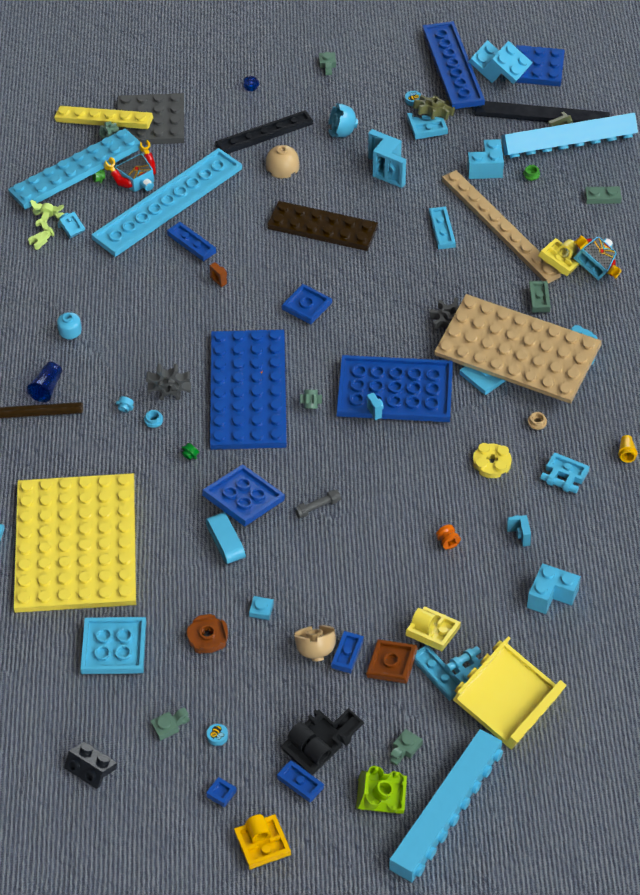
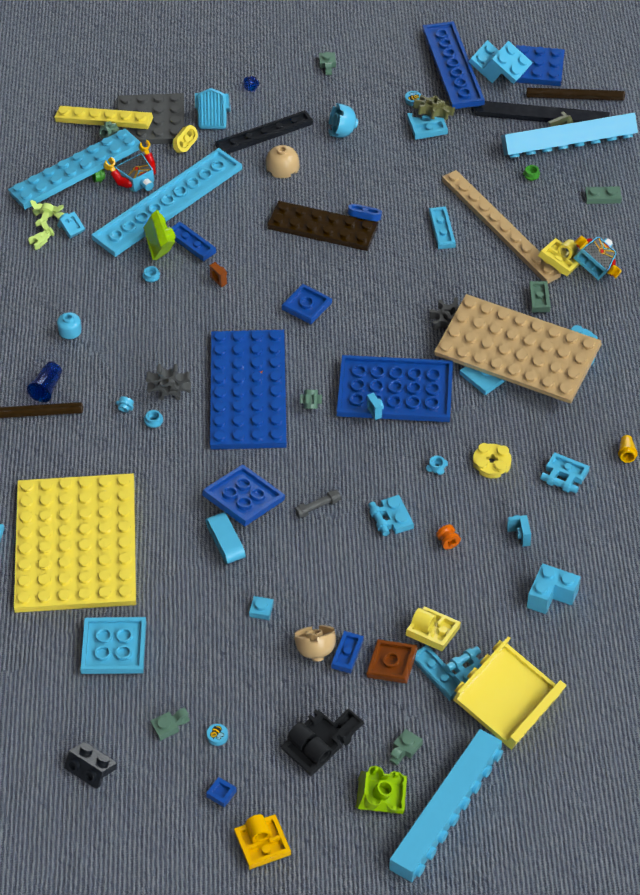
green plate [182,443,199,460] -> none
dark orange plate [187,614,228,654] -> none
blue plate [277,760,324,803] -> none
medium azure bracket [368,129,406,188] -> none
medium azure brick [467,139,504,179] -> none
tan plate [528,412,547,430] -> none
none -> lime slope [143,210,175,260]
none -> medium azure plate [143,266,160,283]
none -> light yellow plate [173,125,198,153]
none -> medium azure piece [195,88,231,130]
none -> blue plate [347,204,382,222]
none -> medium azure plate [368,495,414,536]
none -> medium azure plate [426,455,448,475]
none -> dark brown axle [526,87,625,101]

